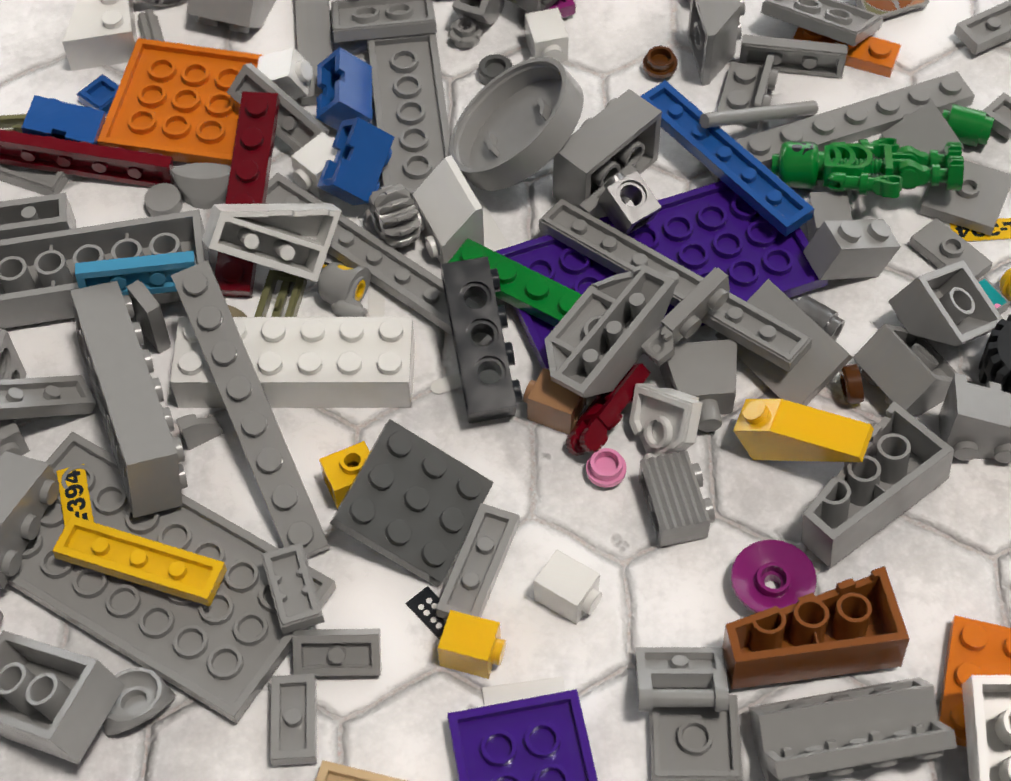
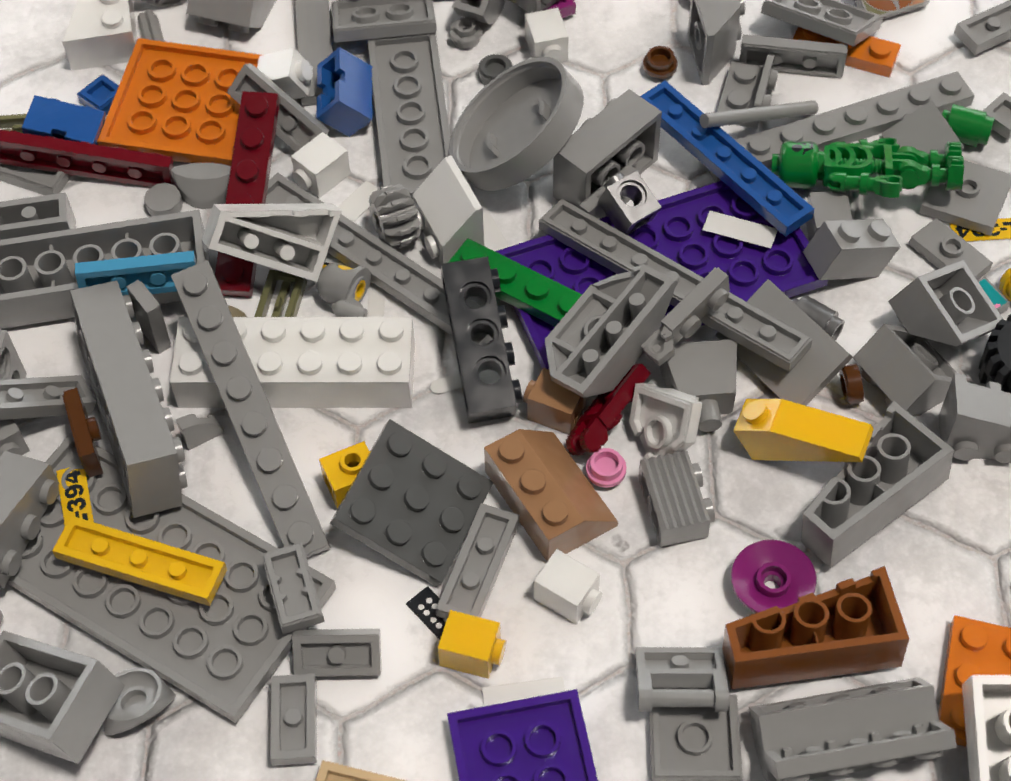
blue brick [317,117,394,205] -> none
none -> reddish brown plate [62,388,103,477]
none -> medium nougat slope [484,429,618,562]
none -> white sticker [702,211,778,249]

